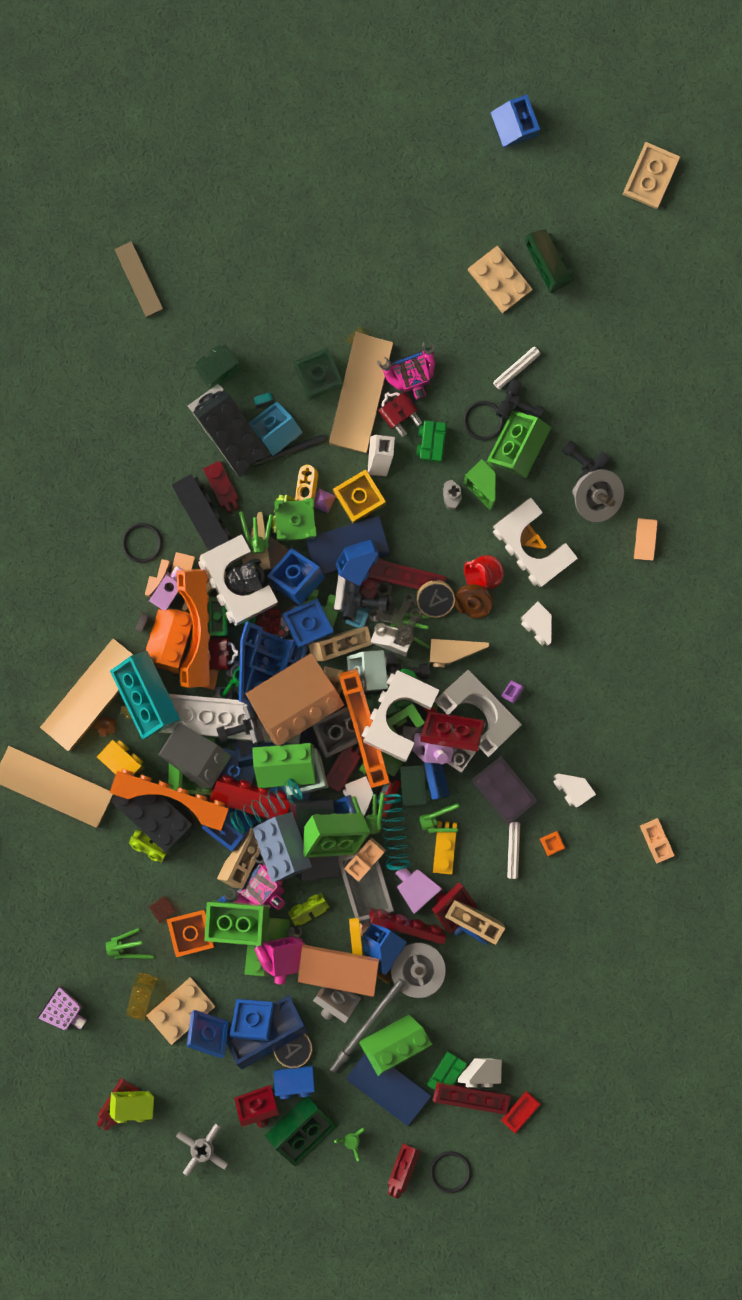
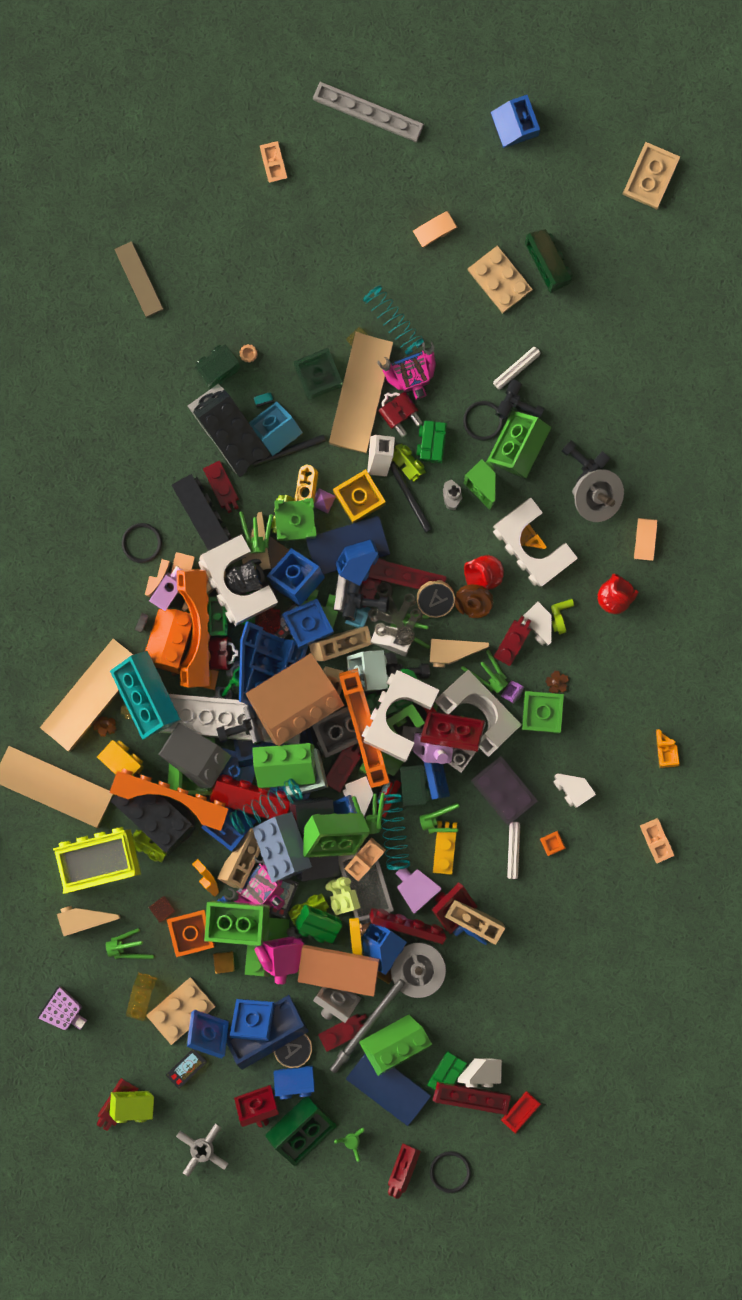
none -> window [53,827,141,894]
none -> tan slope [57,906,121,936]
none -> tile [166,1049,207,1089]
none -> light orange slope [192,859,219,897]
none -> pearl gold slope [213,951,235,974]
none -> light nougat piece [239,344,258,363]
none -> light nougat slope [260,141,287,183]
none -> tile [269,879,299,919]
none -> green brick [295,904,342,943]
none -> light grey tile [313,82,424,143]
none -> dark red hinge [318,1014,367,1052]
none -> yellowish green plate [325,877,361,915]
none -> teal piece [363,285,424,355]
none -> black bar [390,463,432,533]
none -> lime hinge [392,444,426,482]
none -> light nougat slope [413,211,458,247]
none -> bright green plant [461,650,508,693]
none -> dark red hinge [494,615,531,666]
none -> bright green panel [521,691,564,734]
none -> reddish brown plant [545,671,569,693]
none -> lime plate [551,599,574,635]
none -> red hair [597,574,639,614]
none -> light orange slope [656,729,679,768]

